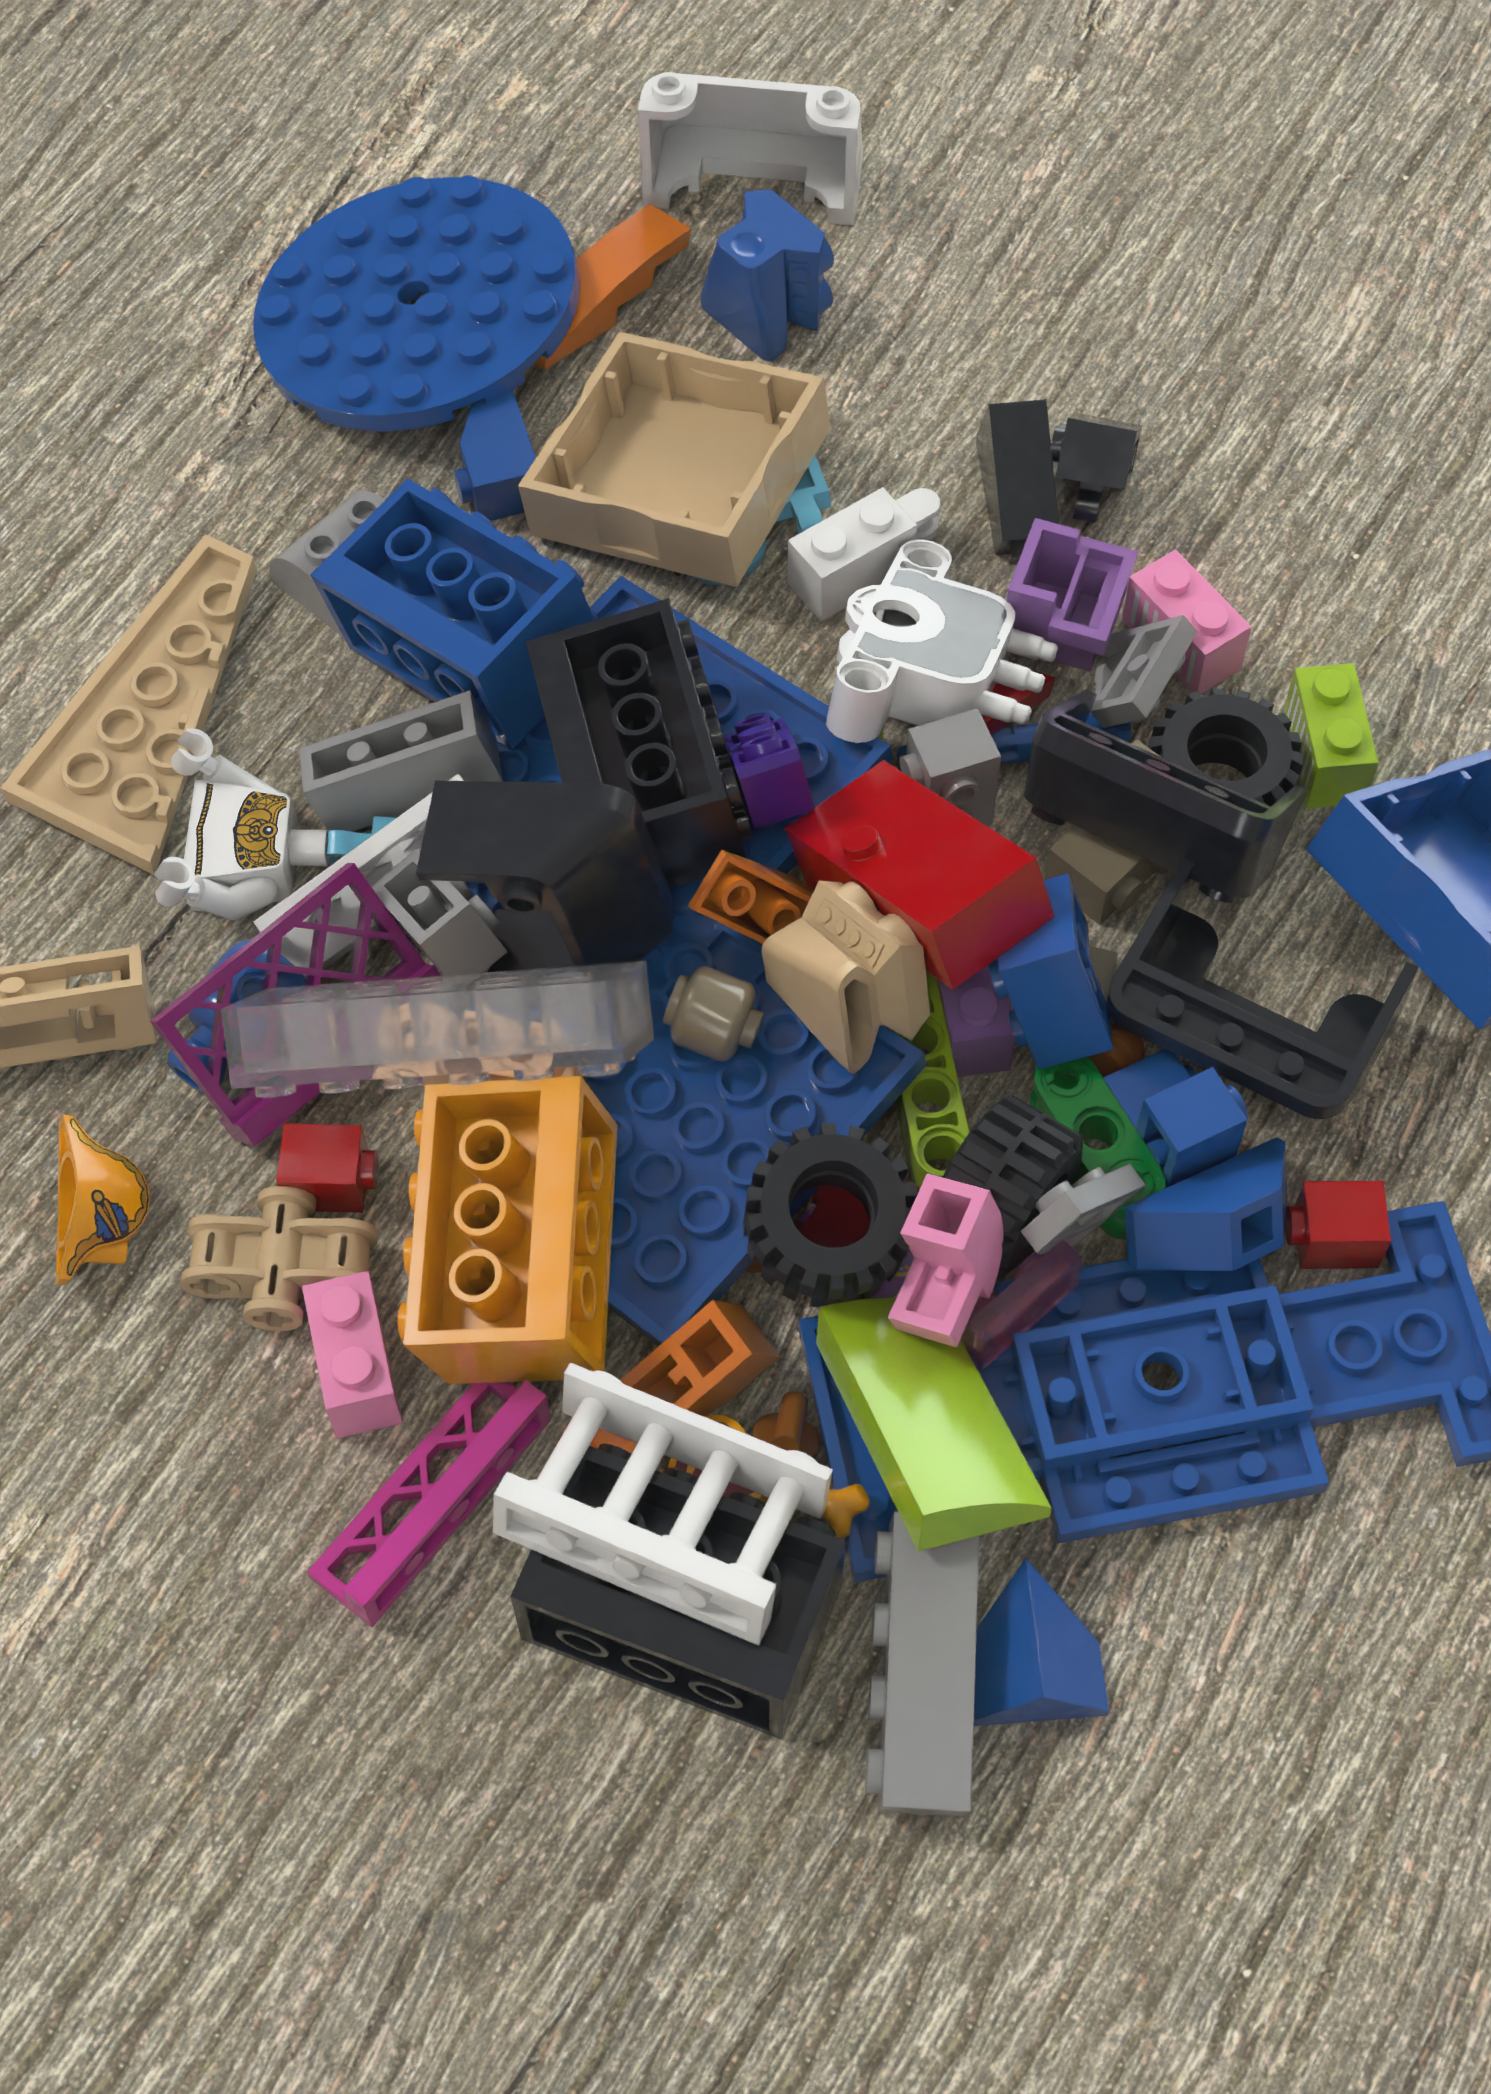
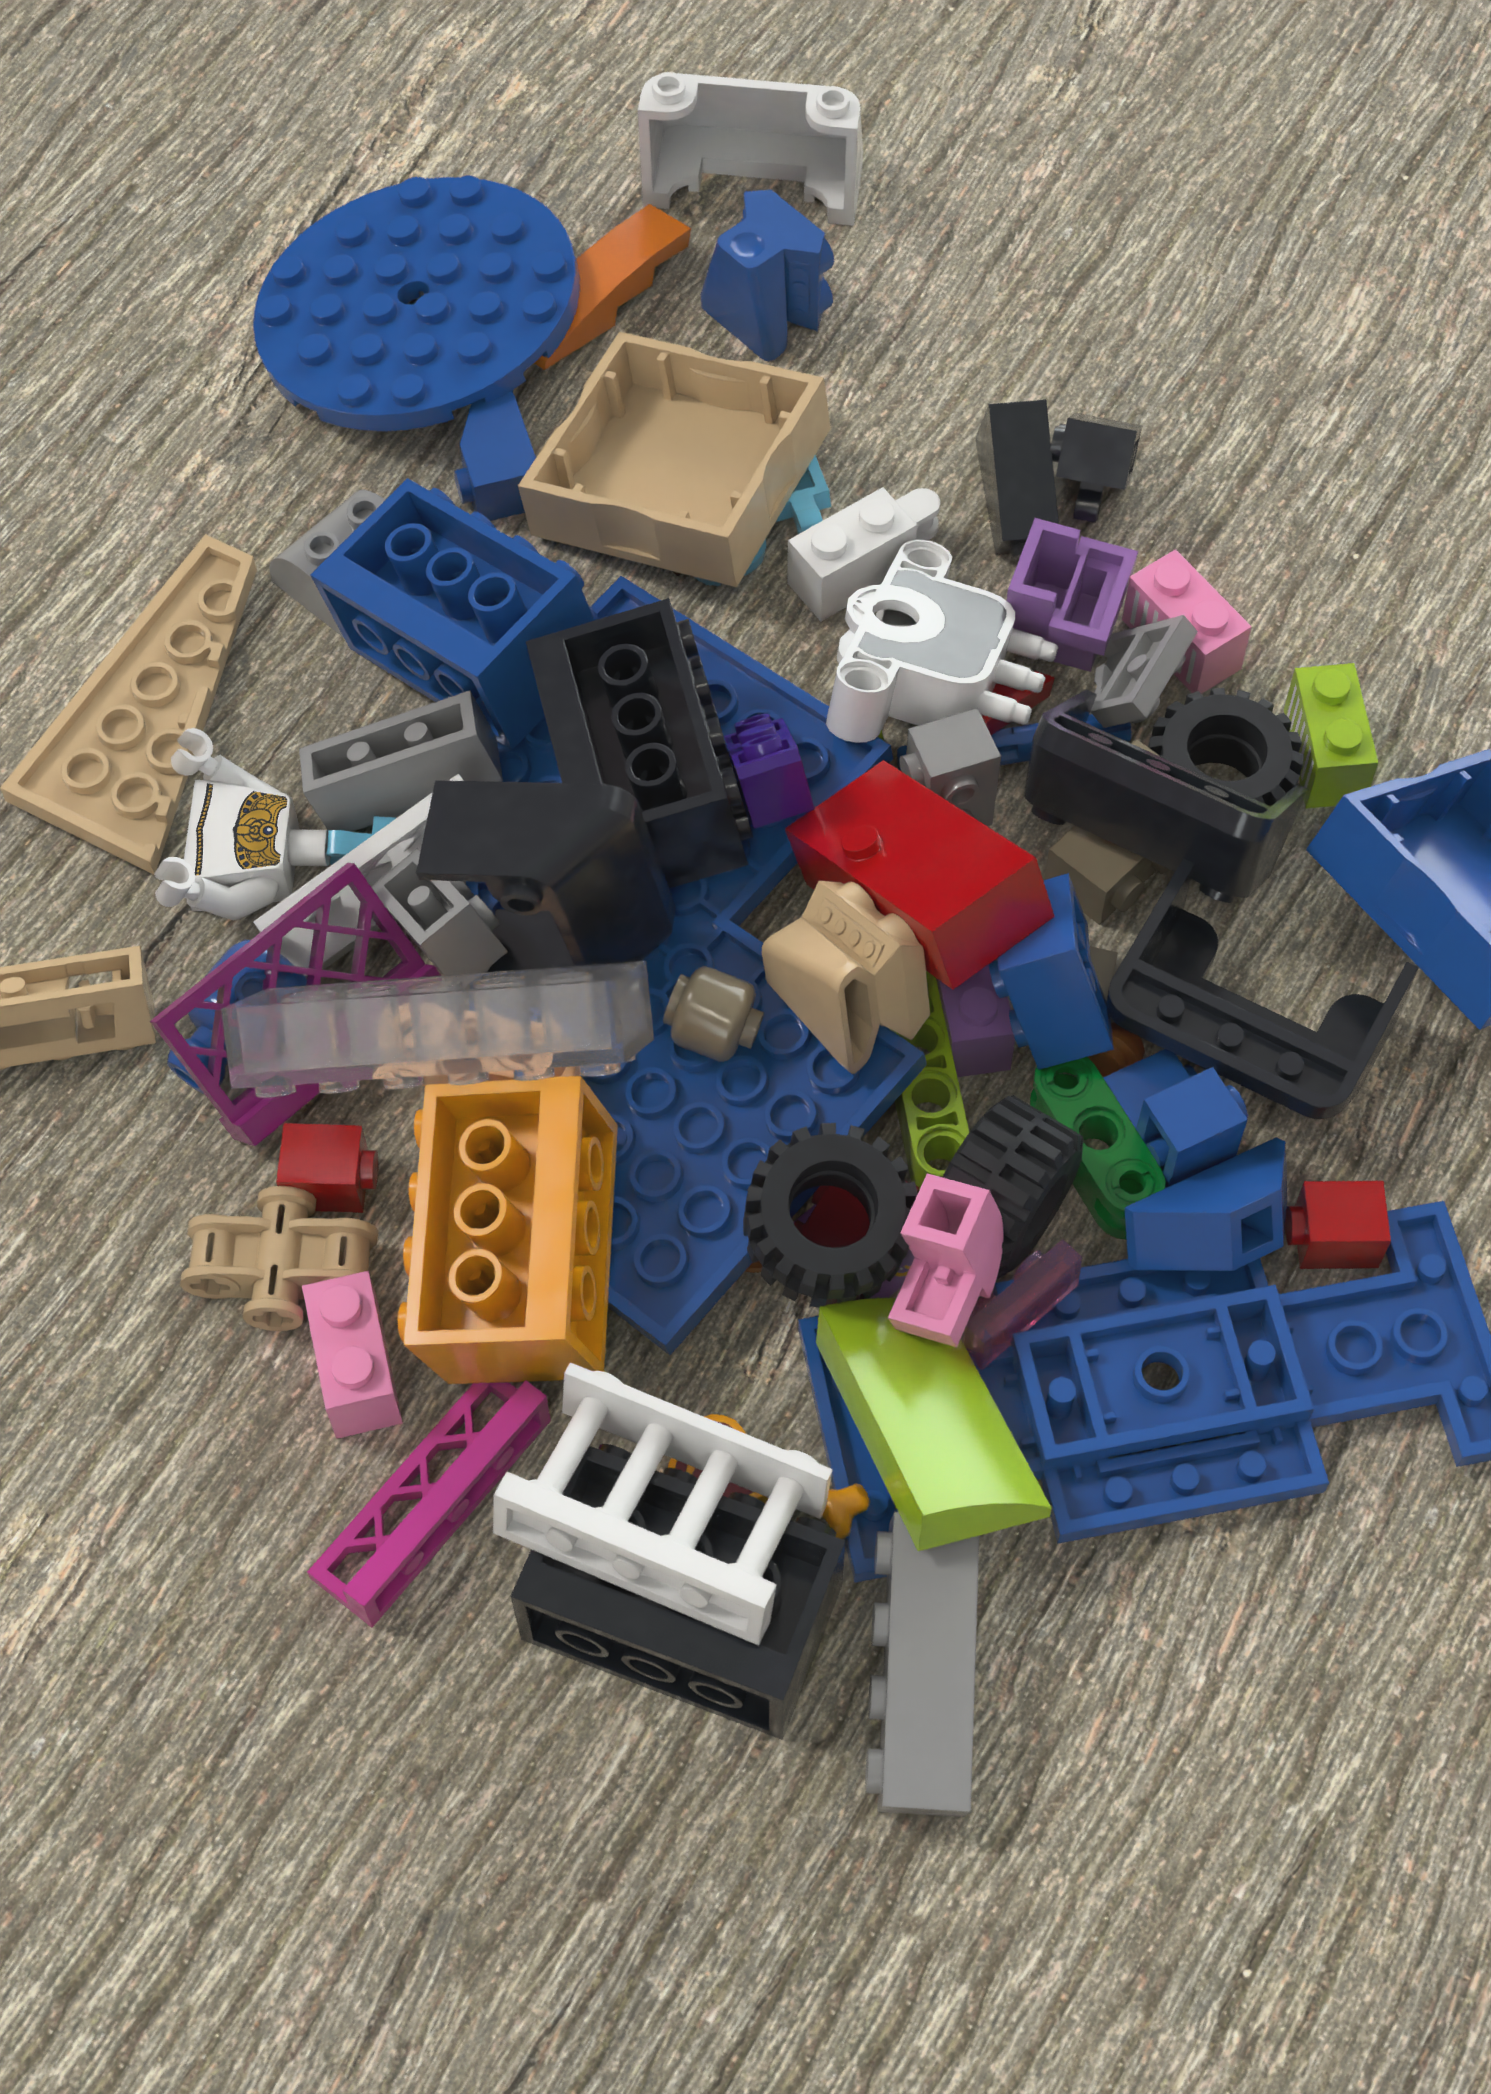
light orange hat [55,1114,150,1286] -> none
orange slope [563,1300,780,1454] -> none
orange slope [688,850,814,944] -> none
dark orange plate [751,1391,820,1459] -> none
blue slope [973,1558,1109,1726] -> none
light grey wing [1021,1164,1146,1260] -> none

